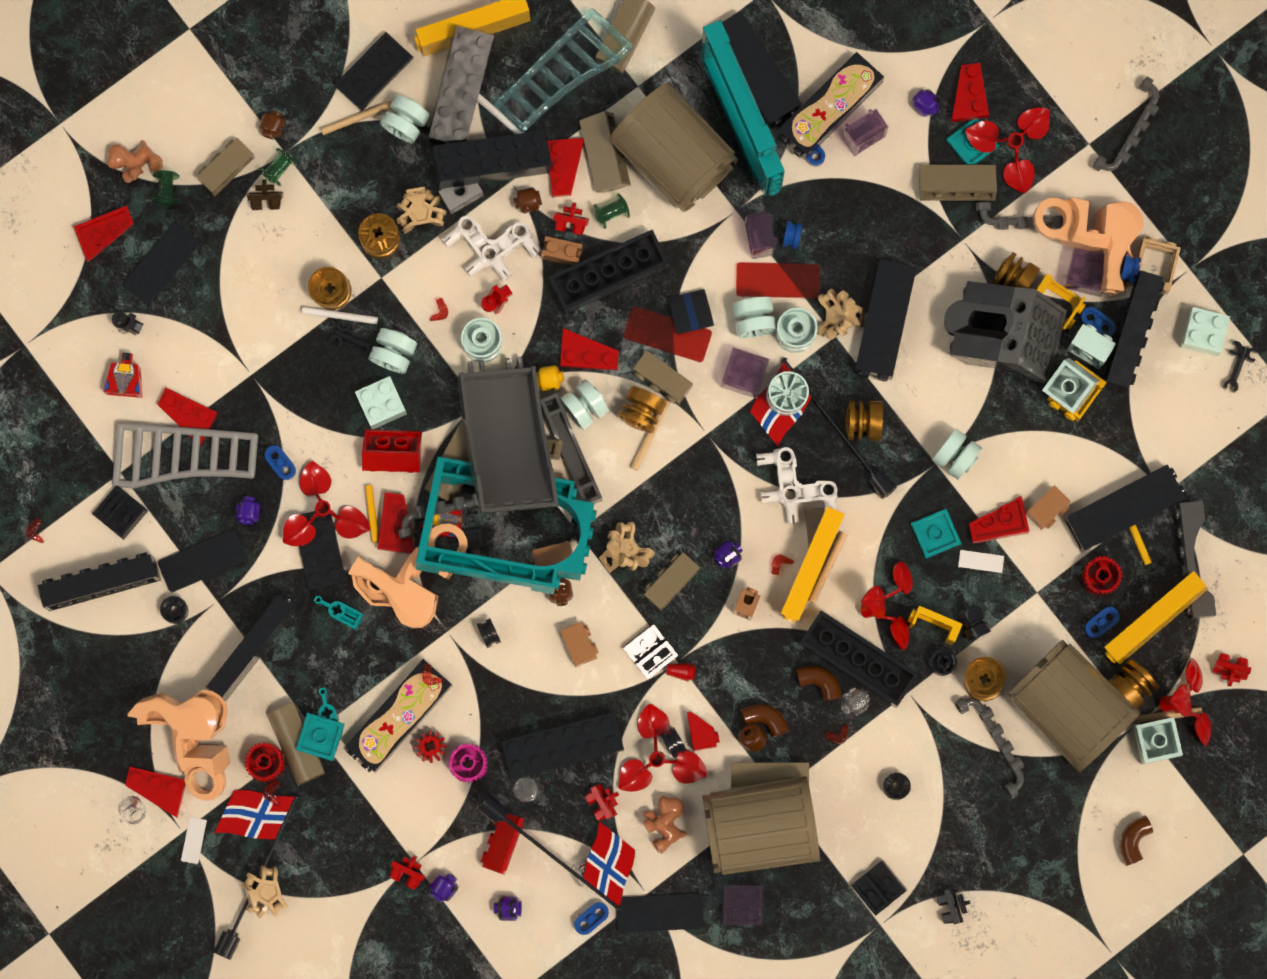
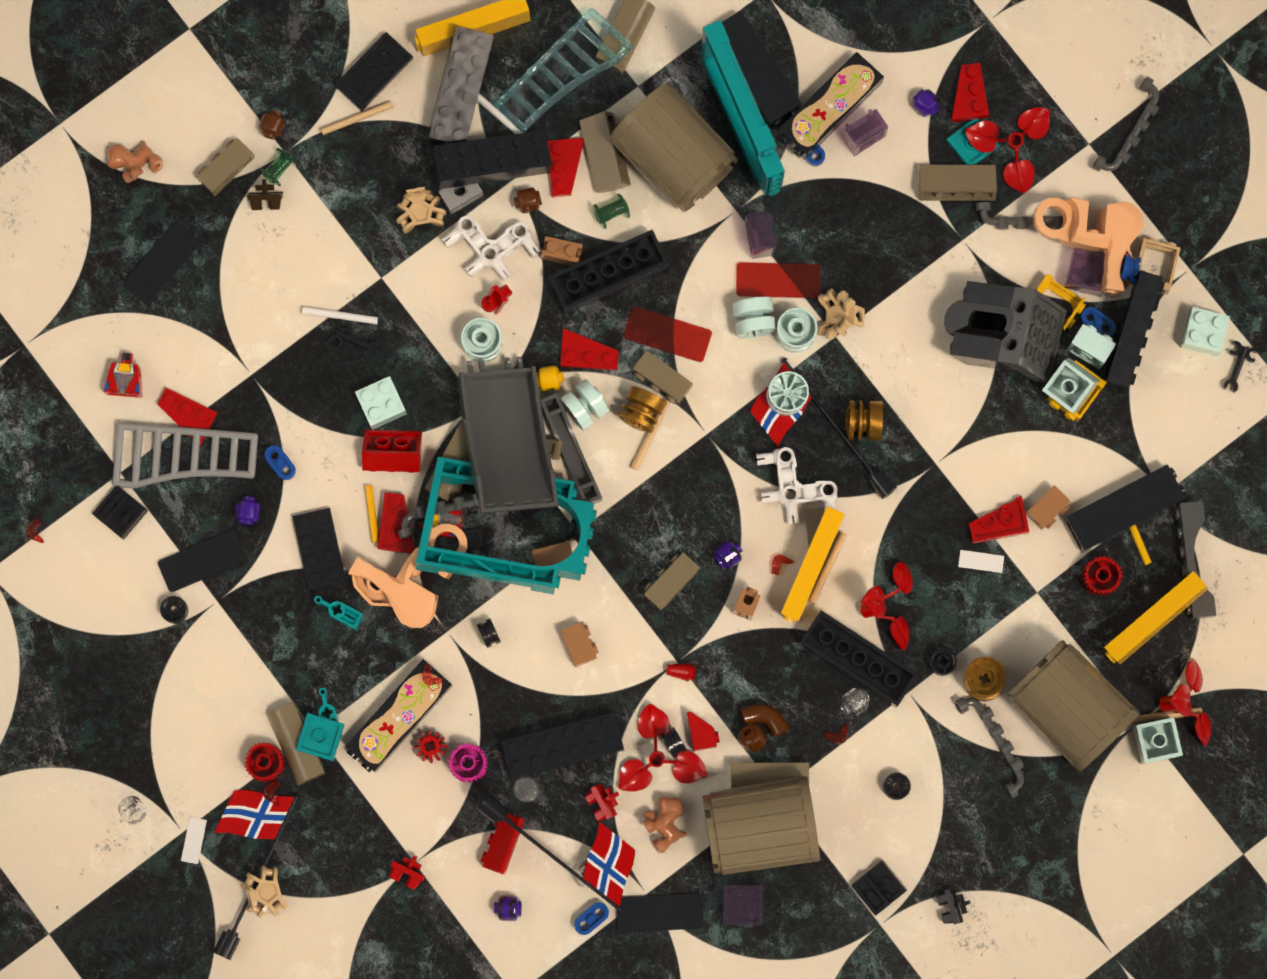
black brick [37,552,161,611] -> none
red wing [73,206,134,262] -> none
black hips [111,311,144,335] -> none
red wing [125,767,186,818] -> none
light nougat animal [128,689,230,801] -> none
clear green hose [151,170,180,206] -> none
black brick [206,595,297,701] -> none
red plant [283,461,370,546] -> none
pearl gold wheel [308,267,352,310] -> none
pearl gold wheel [358,213,400,259] -> none
light aqua wheel [368,328,418,374] -> none
light aqua wheel [380,95,430,144] -> none
clear red animal [430,298,449,321] -> none
dark purple head [430,872,459,902] -> none
reddish brown head [548,578,573,606] -> none
red hips [553,202,589,235] -> none
tan piece [599,522,654,573] -> none
slope [622,624,678,679] -> none
black slope [668,289,714,335] -> none
clear purple container [721,347,770,399] -> none
blue wheel [782,221,802,250] -> none
reddish brown cylinder [796,666,843,701] -> none
black brick [854,259,917,382] -> none
yellow panel [908,606,962,645] -> none
teal tile [911,509,961,559] -> none
light aqua wheel [932,428,982,480] -> none
black wheel [958,607,991,641] -> none
pearl gold wheel [993,252,1041,288] -> none
blue plate [1085,607,1120,639] -> none
pearl gold wheel [1109,660,1159,709] -> none
reddish brown cylinder [1119,815,1153,866] -> none
red hips [1212,653,1251,687] -> none

